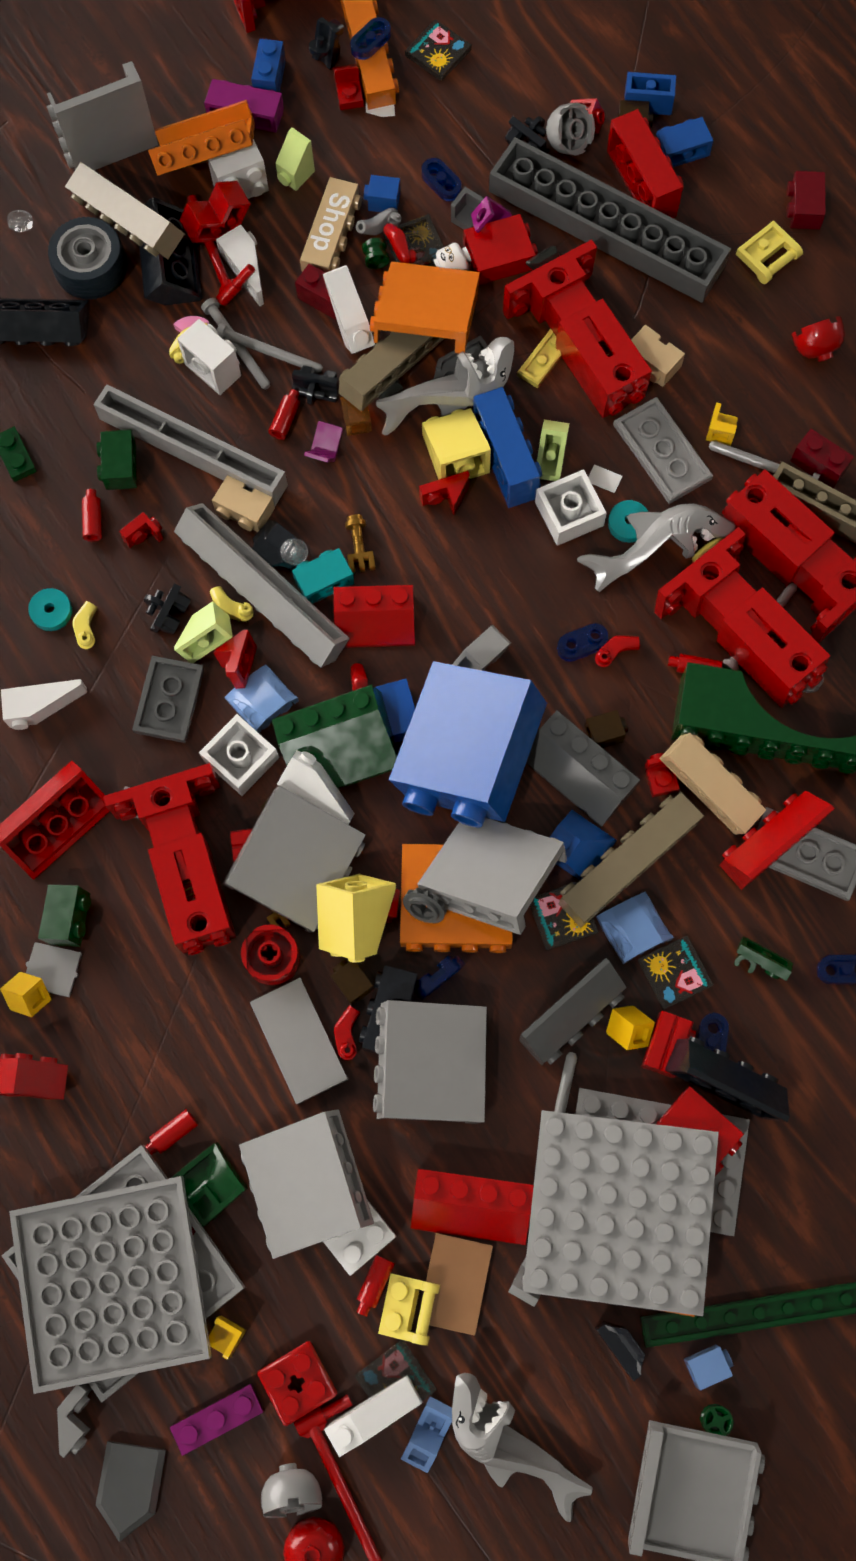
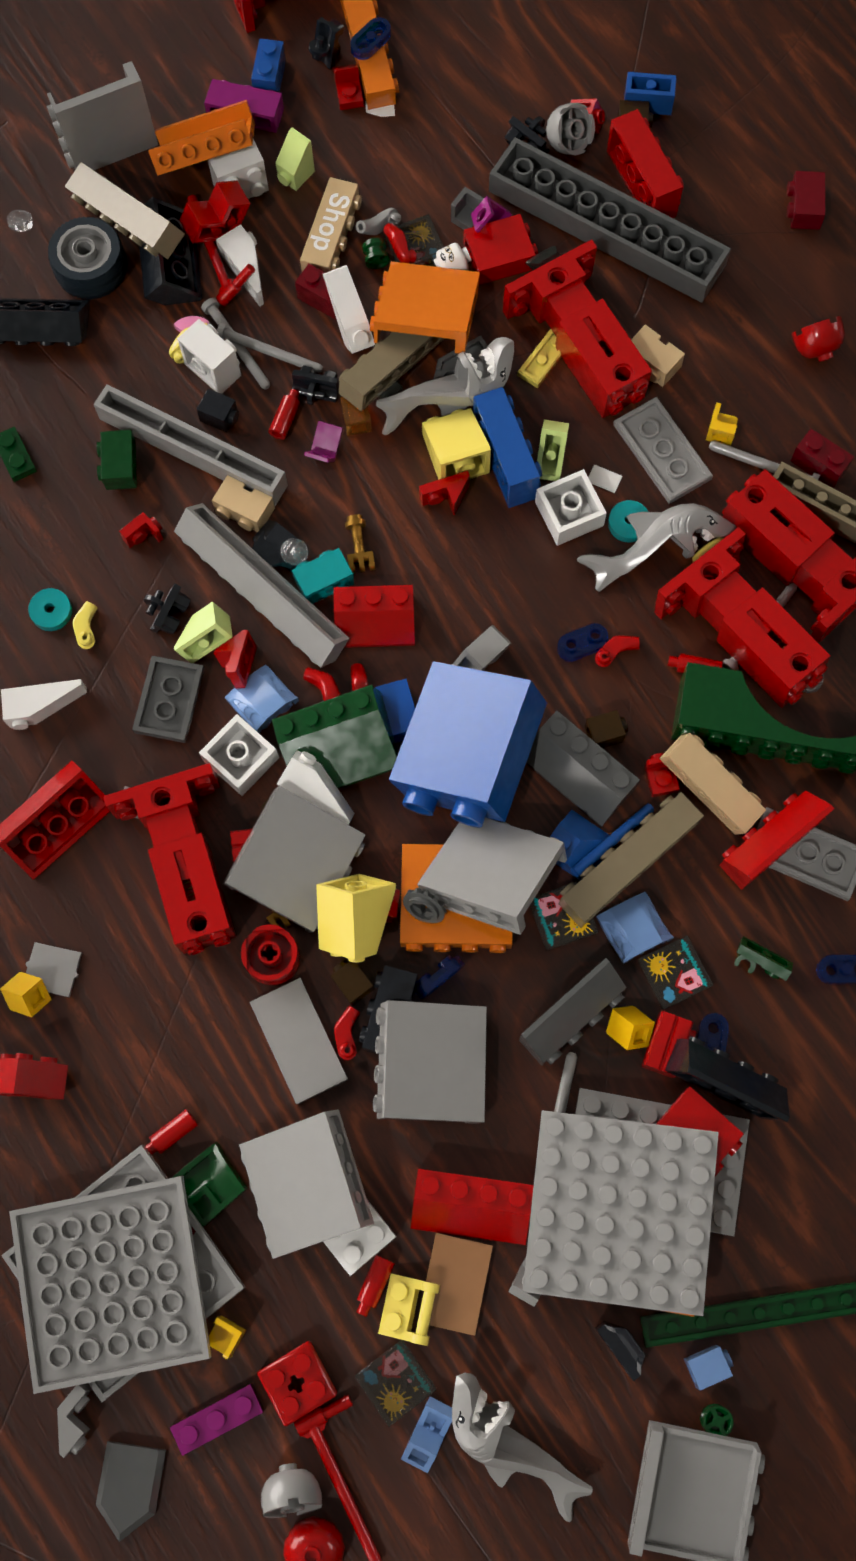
dark green brick [38,884,91,947] -> none
red cylinder [82,489,102,542] -> none
light yellow arm [210,586,254,622] -> none
white slope [324,1375,423,1457] -> none
blue brick [364,175,401,212] -> none
clear smoke tile [405,20,472,81] -> none
clear blue plate [422,158,461,201] -> none
blue brick [656,117,713,167] -> none
light yellow plate [736,220,803,284] -> none
none -> black brick [196,388,239,433]
none -> red arm [303,667,340,701]
none -> blue bar [570,803,654,877]

